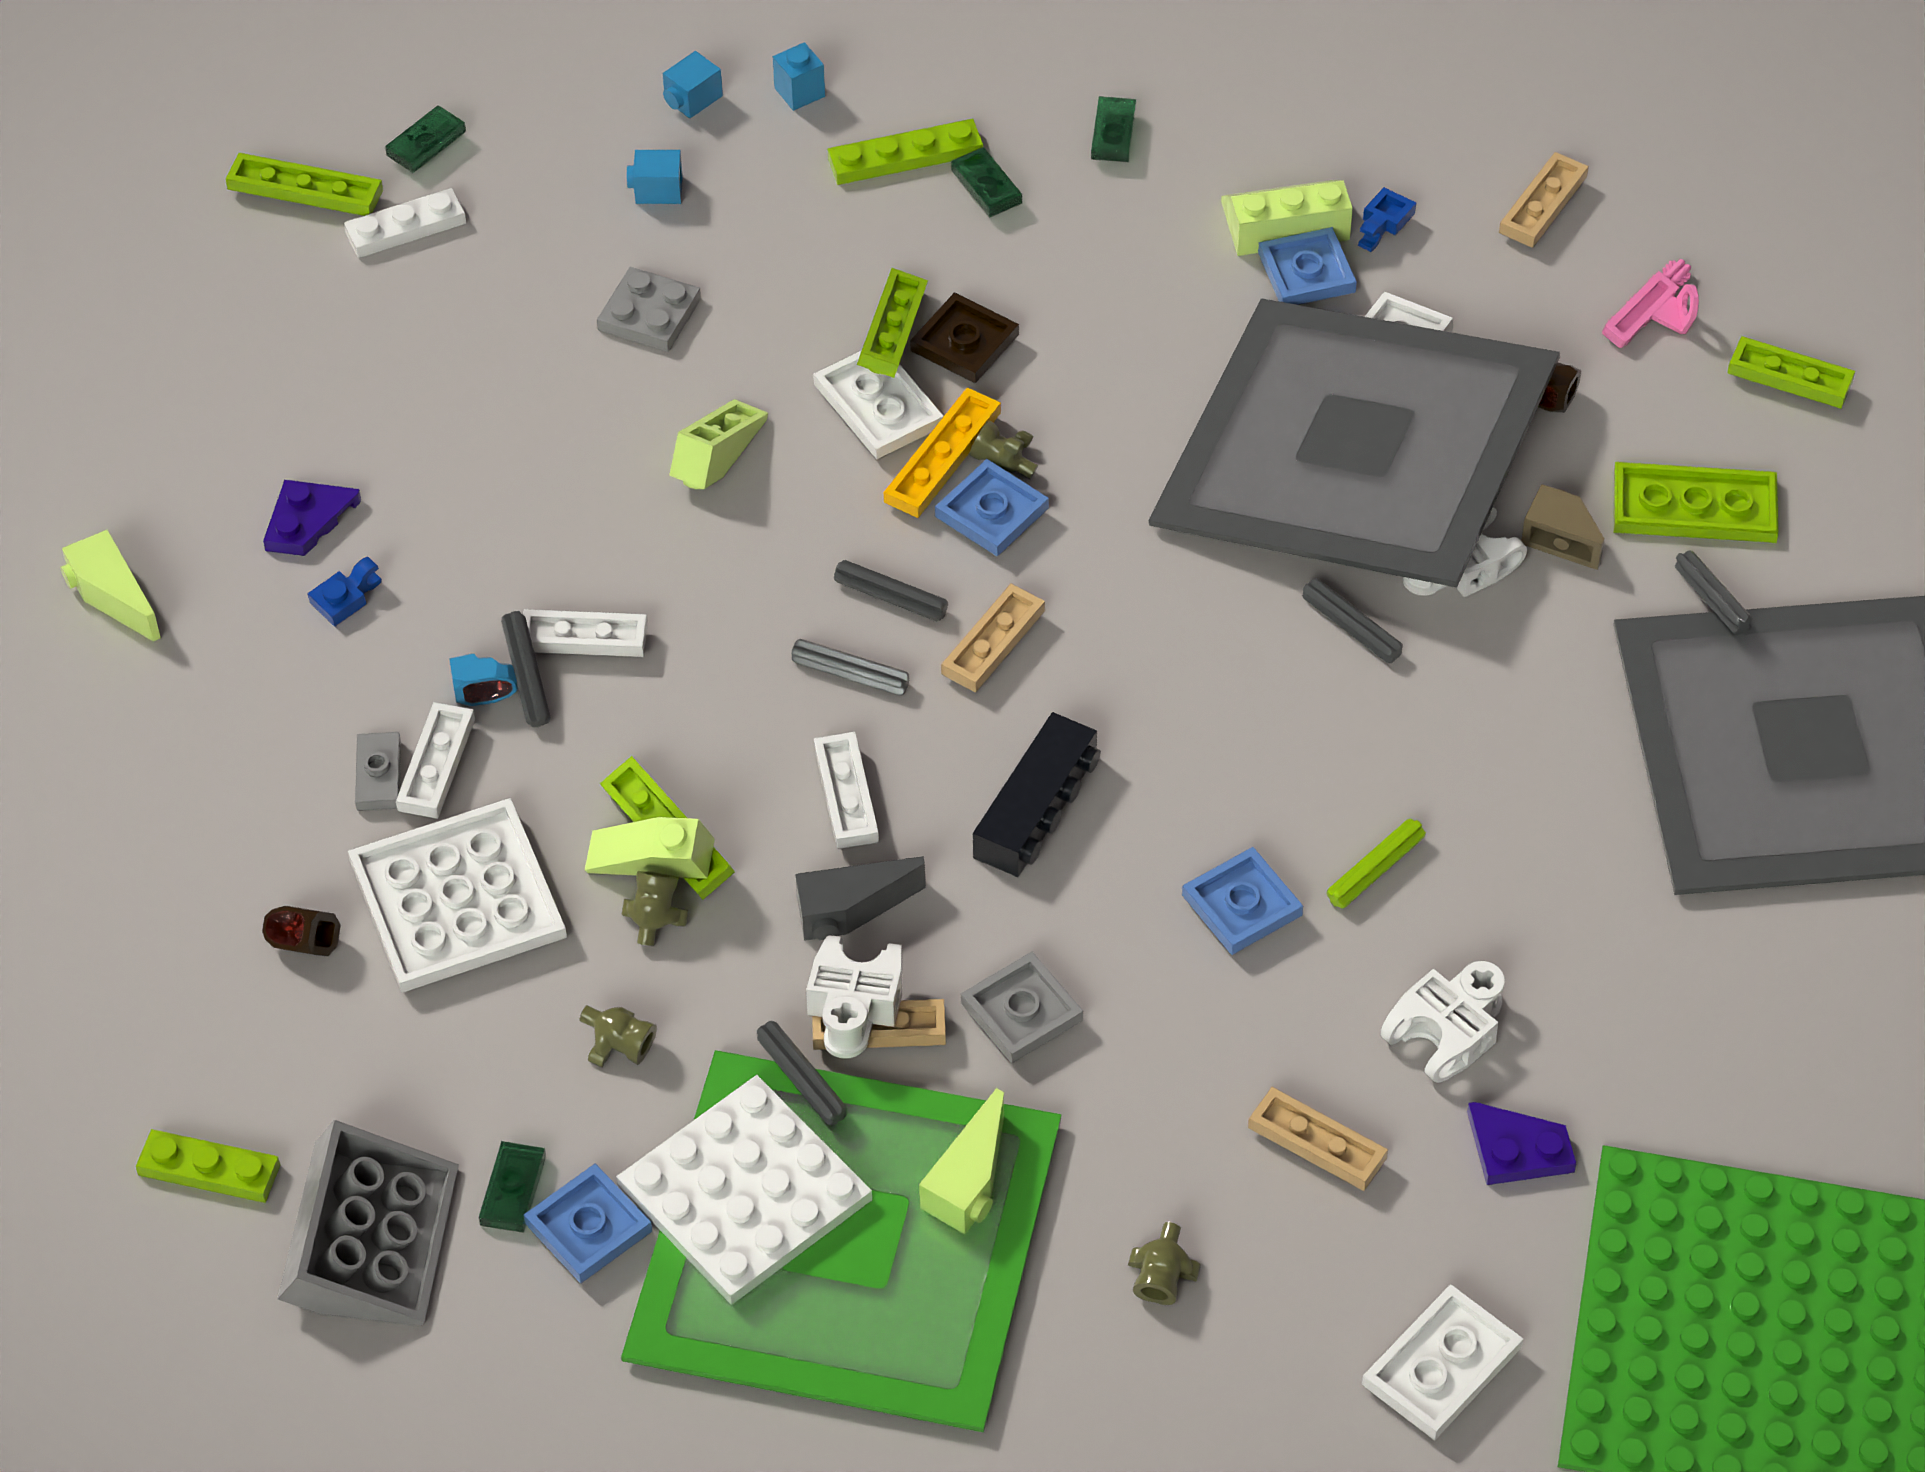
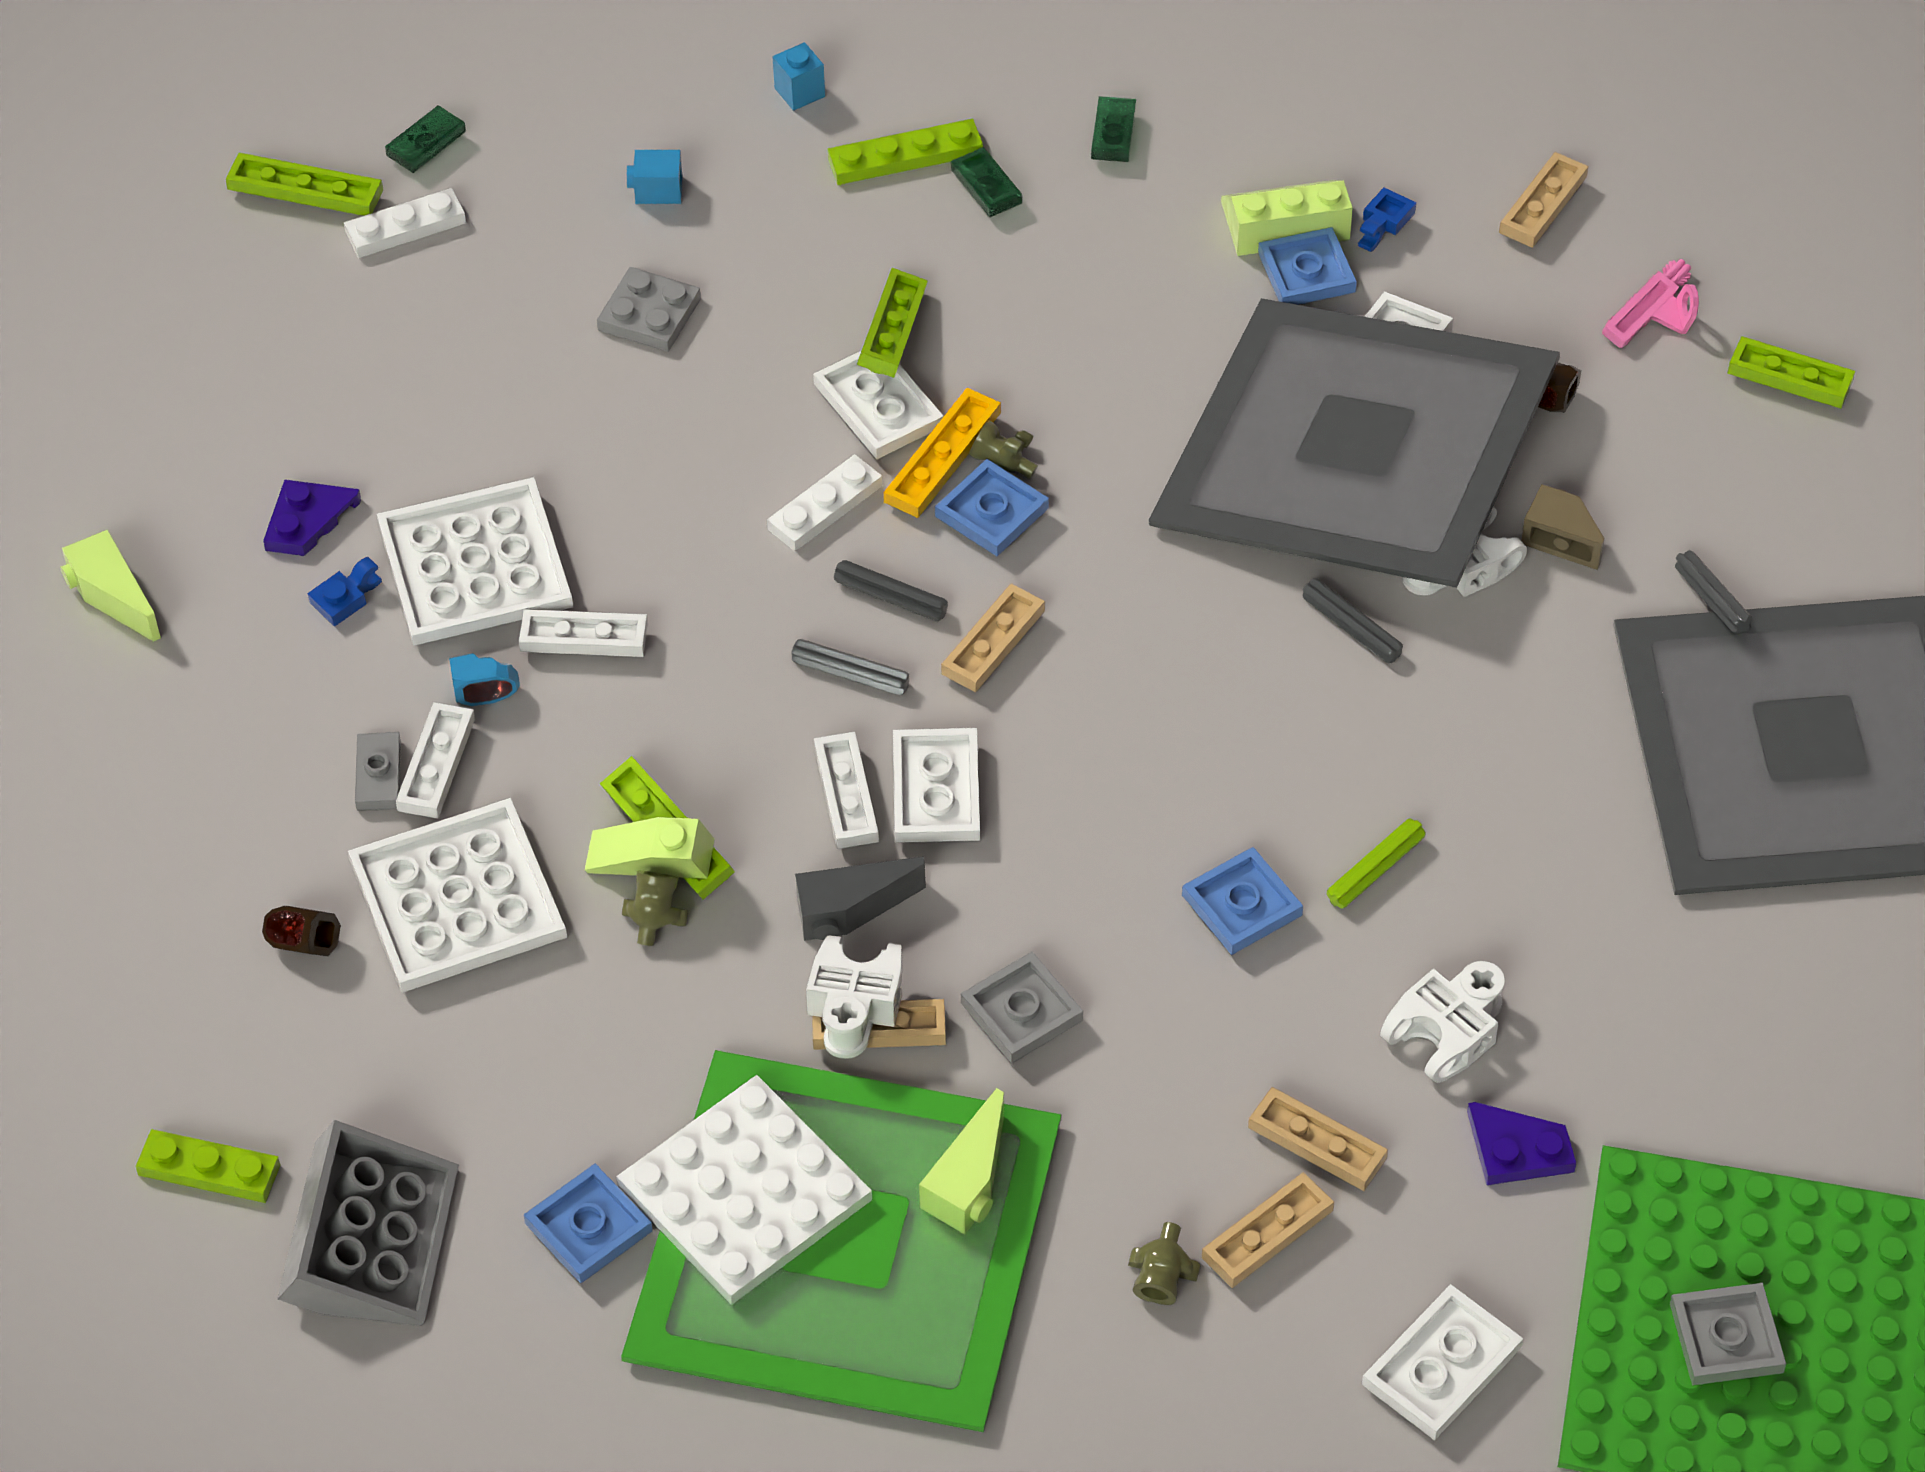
clear green plate [478,1141,546,1233] -> none
dark grey axle [501,611,551,728] -> none
olive piece [579,1005,657,1067] -> none
dark azure brick [662,51,723,119] -> none
yellowish green slope [669,399,768,489] -> none
dark grey axle [757,1021,847,1126] -> none
dark brown plate [910,292,1019,383] -> none
black brick [972,712,1101,877] -> none
lime tile [1613,462,1778,543] -> none
none -> white plate [377,477,573,646]
none -> white plate [767,454,883,552]
none -> white plate [893,728,980,843]
none -> tan plate [1201,1172,1334,1288]
none -> light grey plate [1670,1283,1786,1385]

